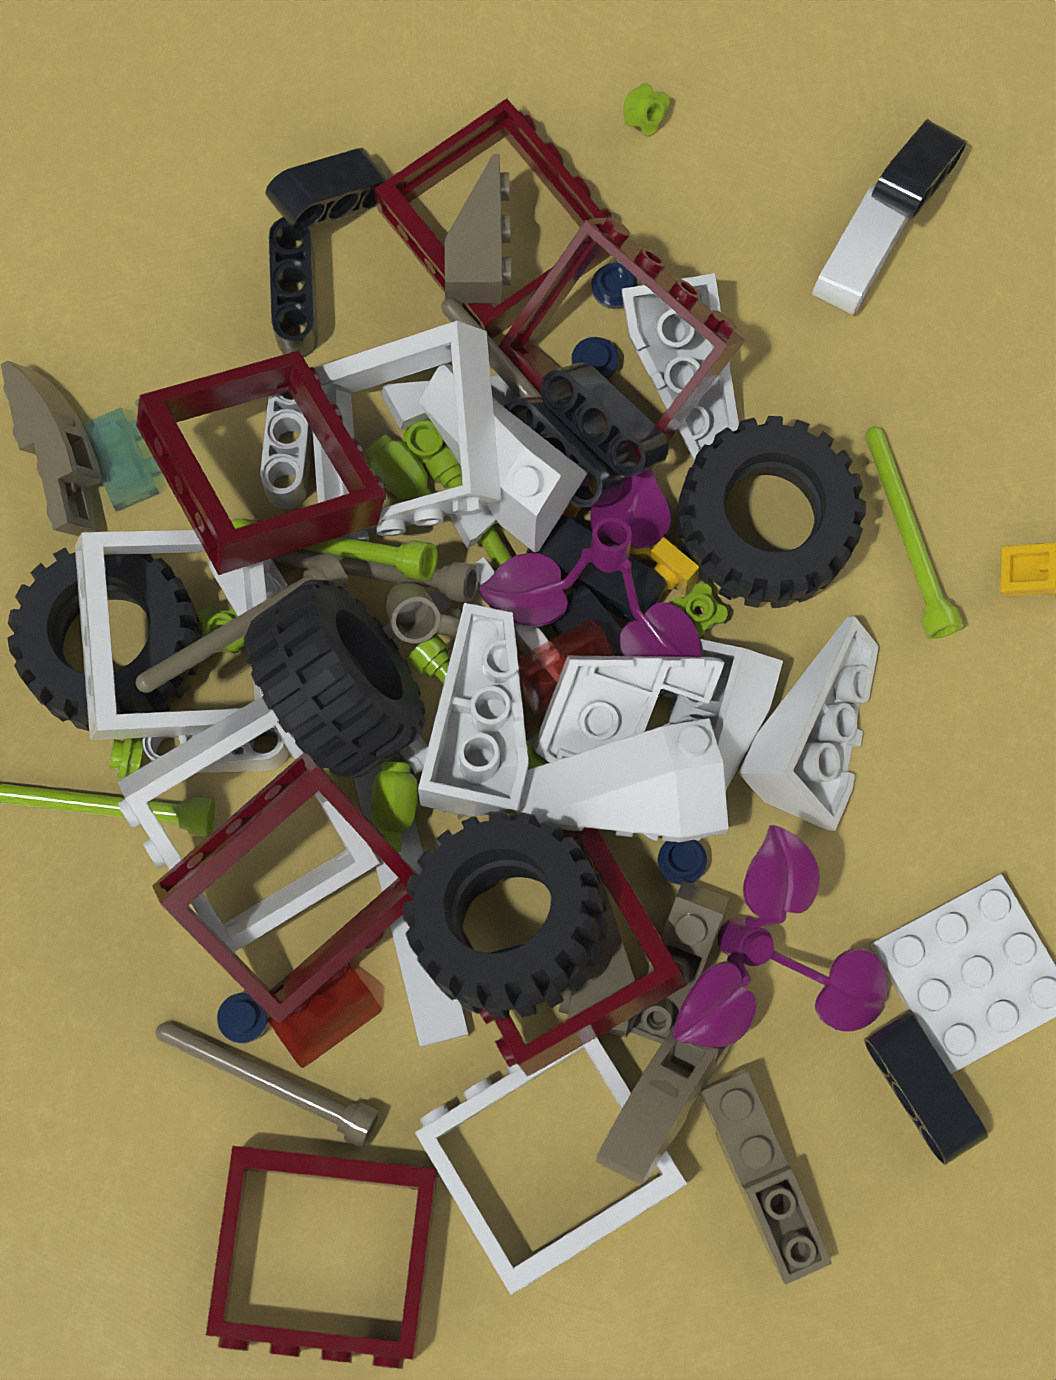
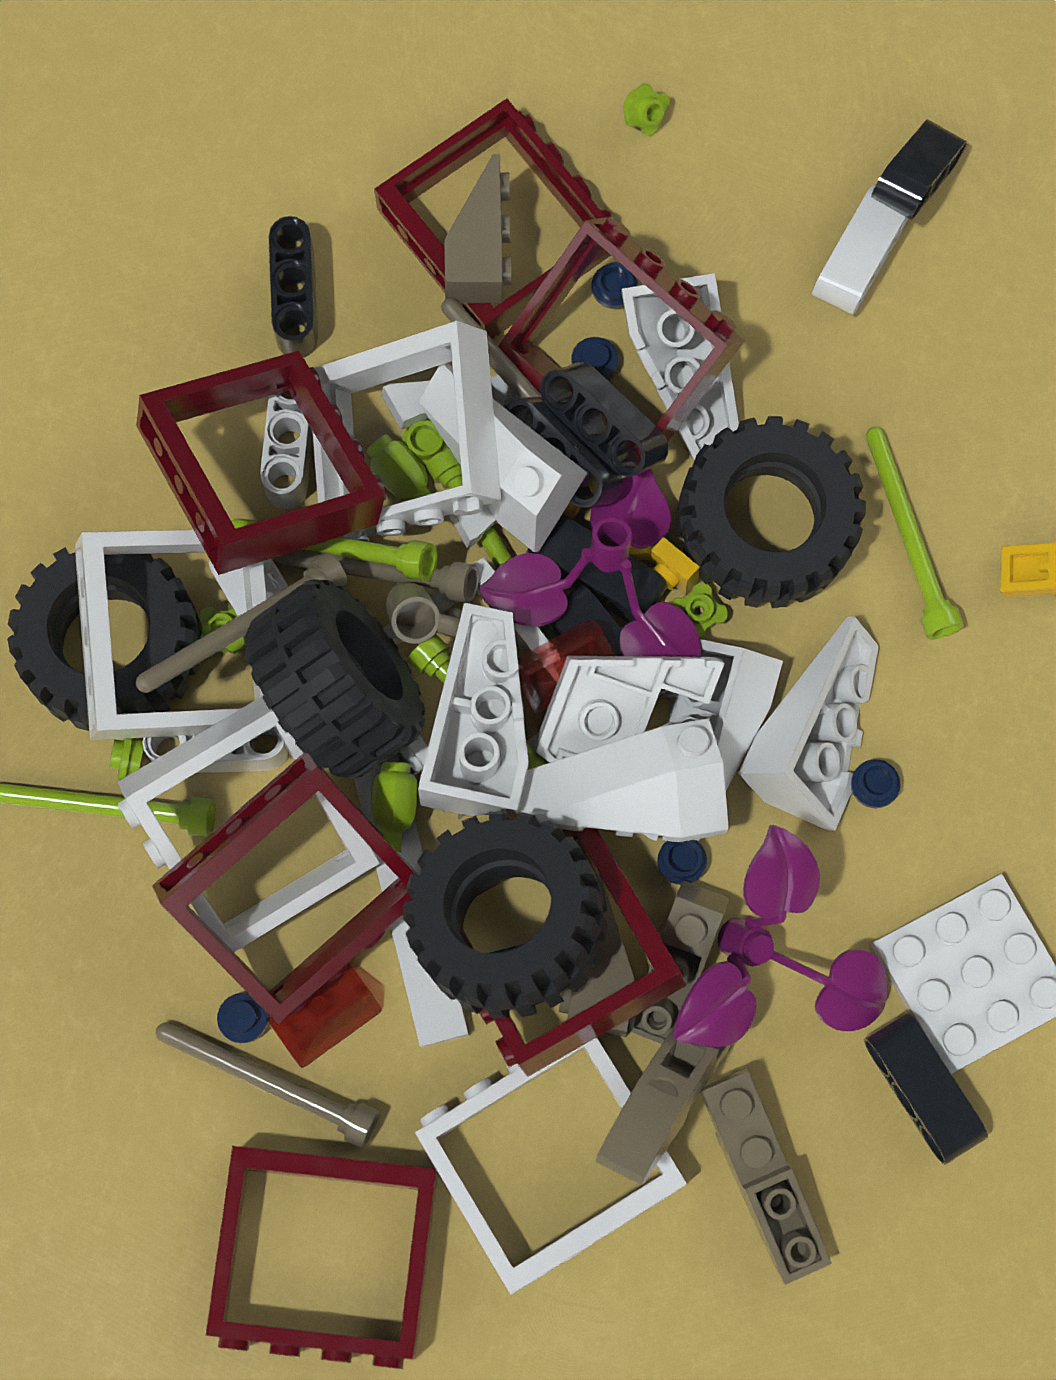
dark tan slope [1,361,103,537] -> none
clear light blue plate [82,398,162,512] -> none
black beam [265,148,389,231] -> none
none -> dark blue plate [851,759,900,809]

